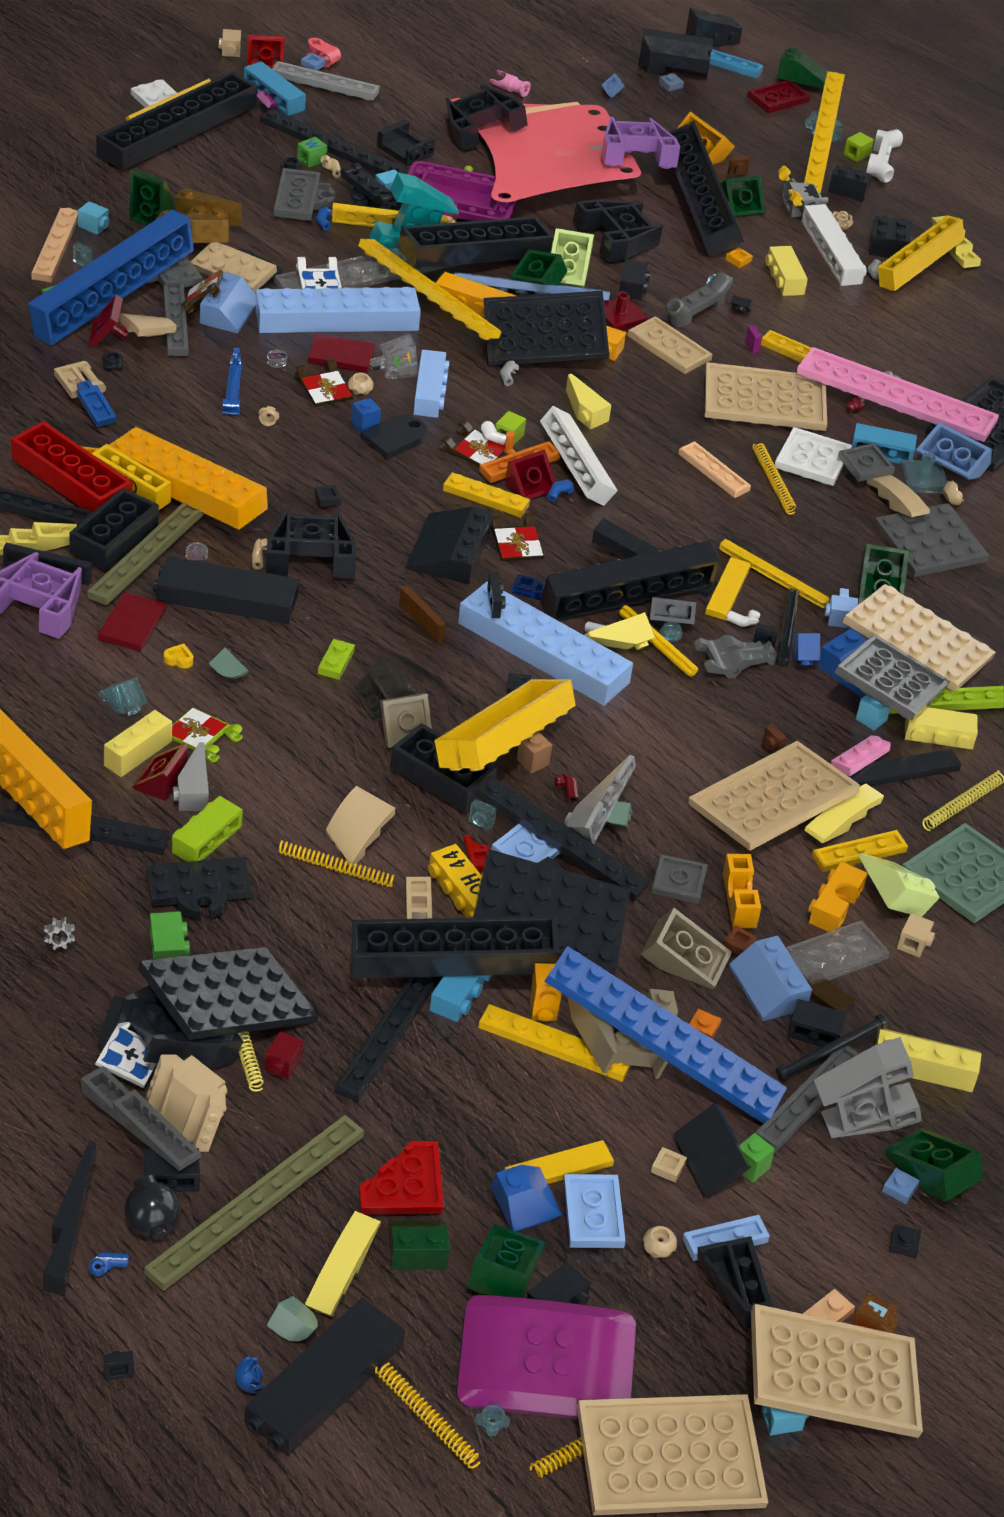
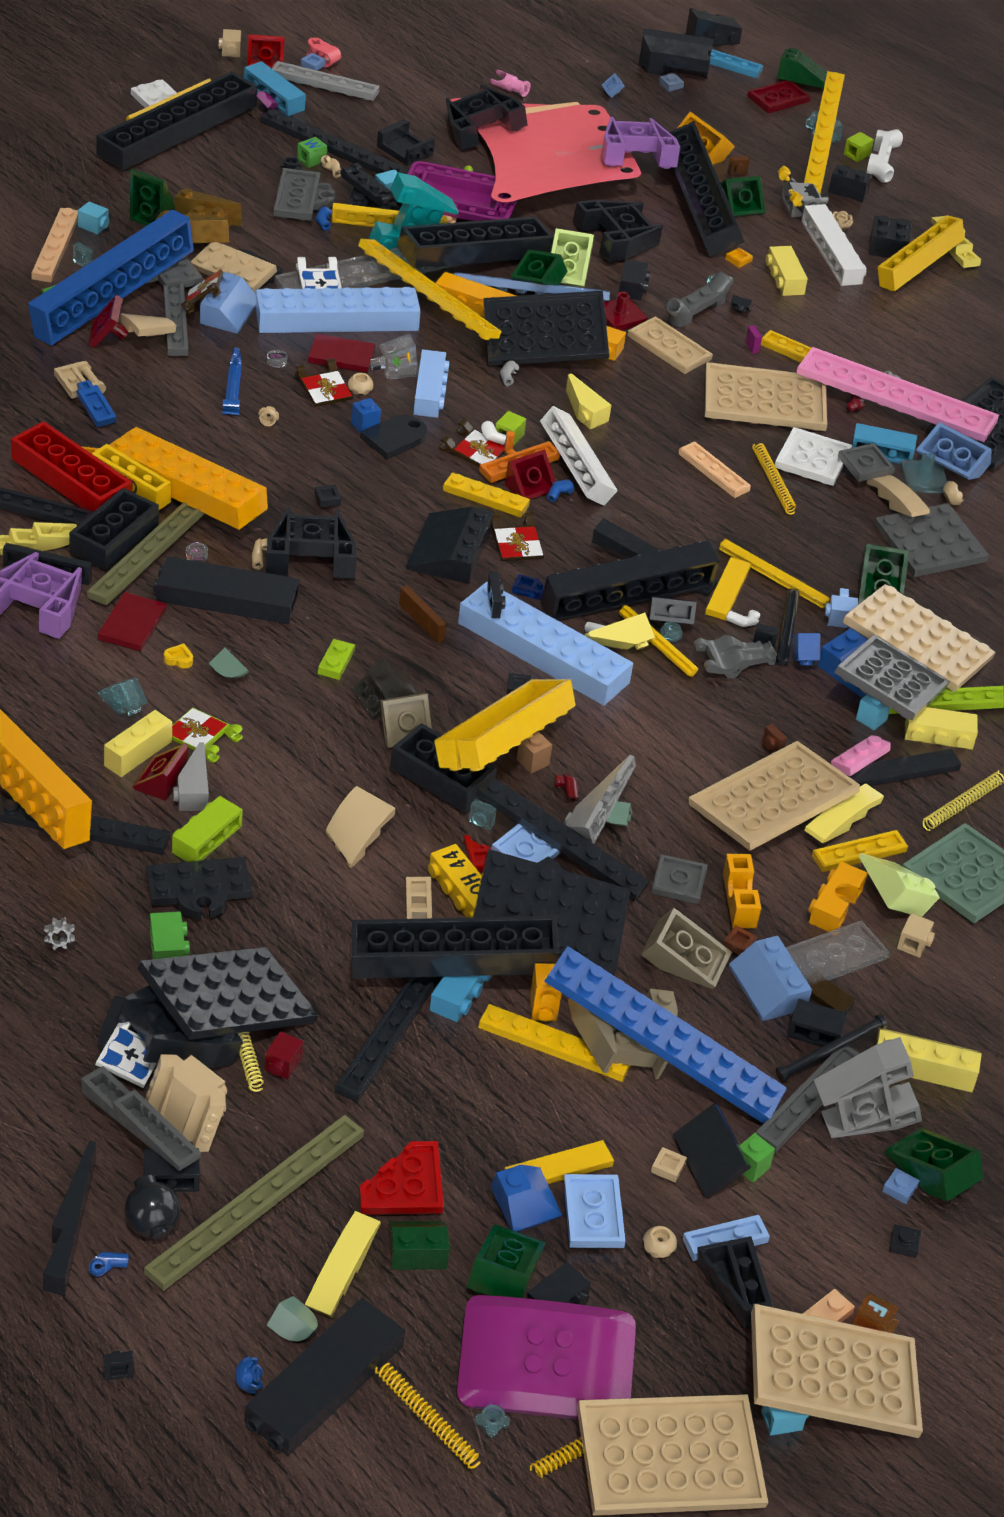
black plate [102,351,123,370] -> none
yellow piece [279,840,394,887] -> none
orange plate [690,1009,721,1039] -> none
light grey arm [867,259,882,280] -> none

